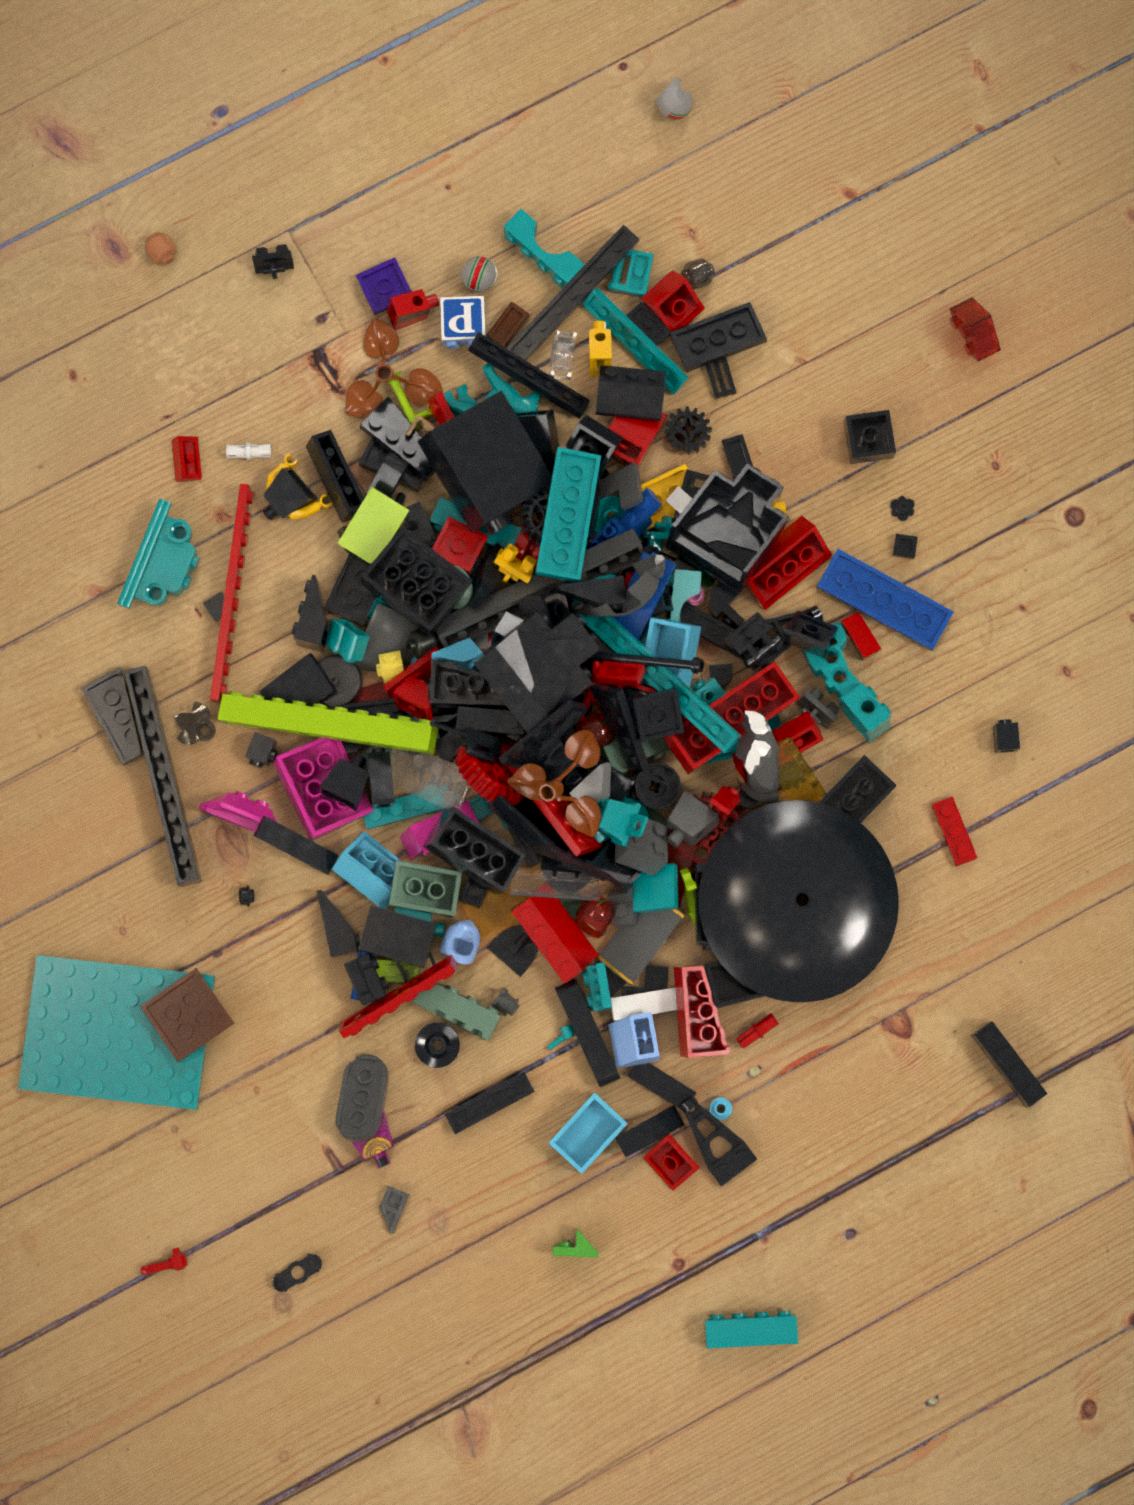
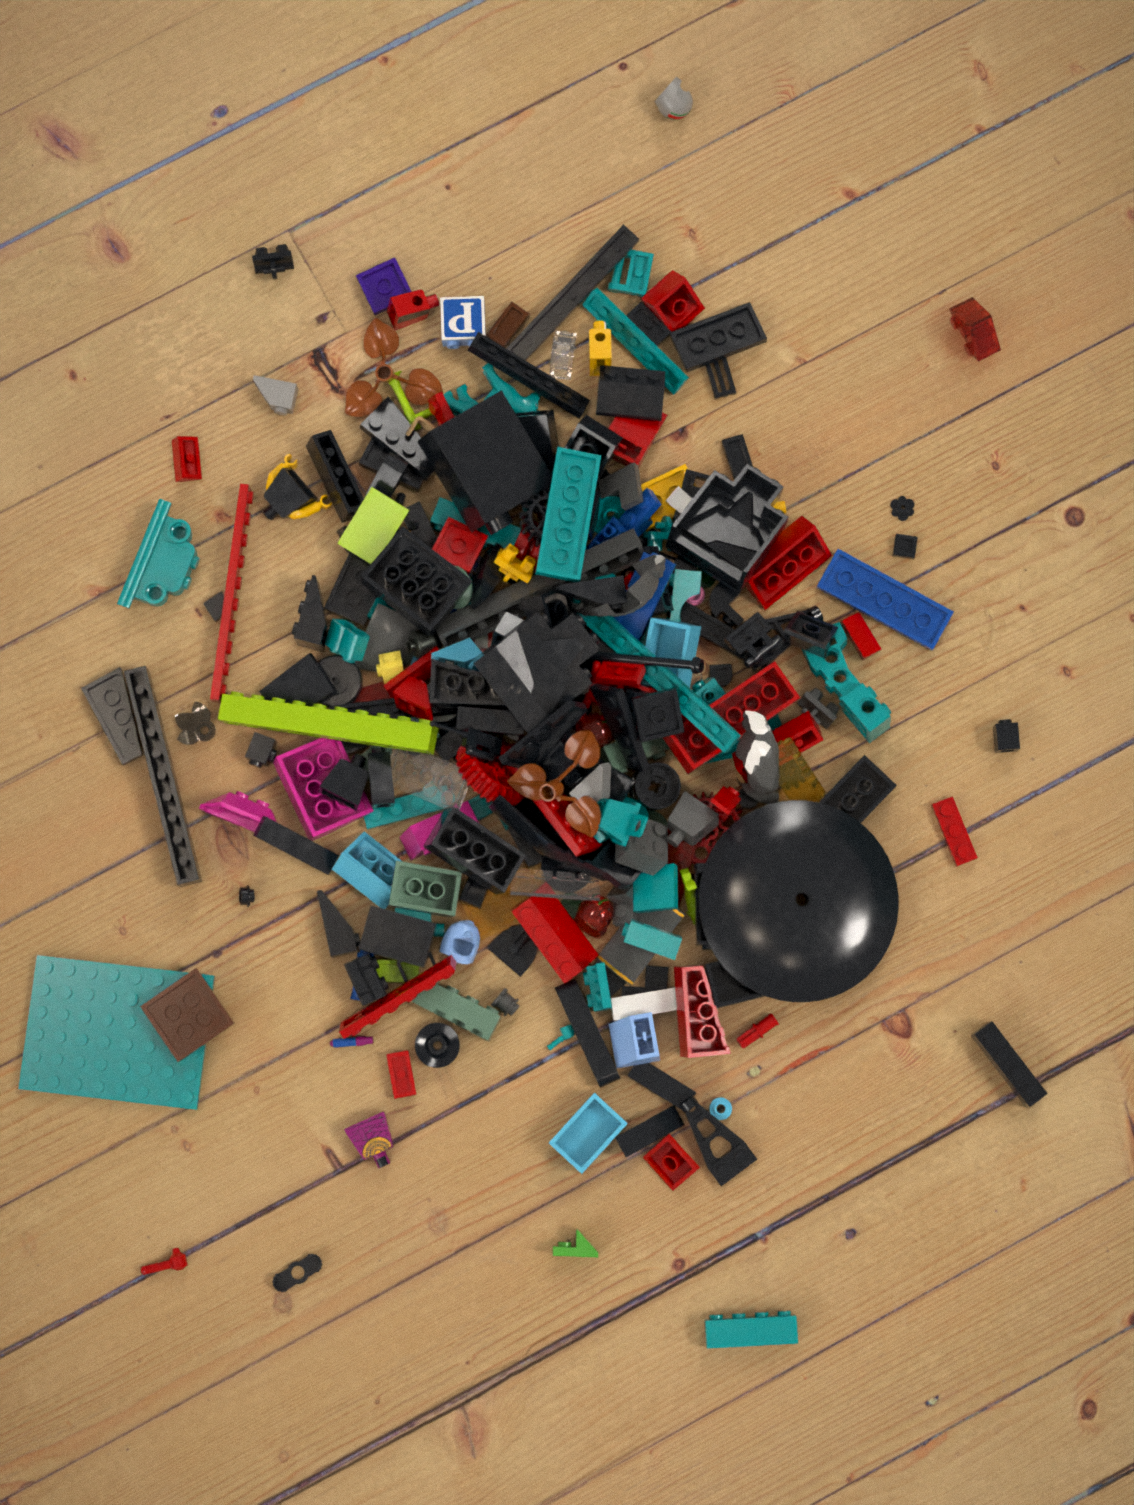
nougat head [145,232,177,265] -> none
white pin [226,443,271,460] -> none
dark grey tile [336,1054,389,1142] -> none
dark grey tile [380,1186,410,1233] -> none
black plate [445,1072,535,1134] -> none
light grey helmet [461,256,497,292] -> none
teal arch [503,208,585,287] -> none
black gear [664,406,712,455] -> none
clear smoke head [681,258,715,290] -> none
black brick [843,410,896,464] -> none
none -> light grey slope [253,375,298,416]
none -> piece [329,1036,374,1048]
none -> red plate [386,1050,417,1099]
none -> teal brick [621,919,682,960]

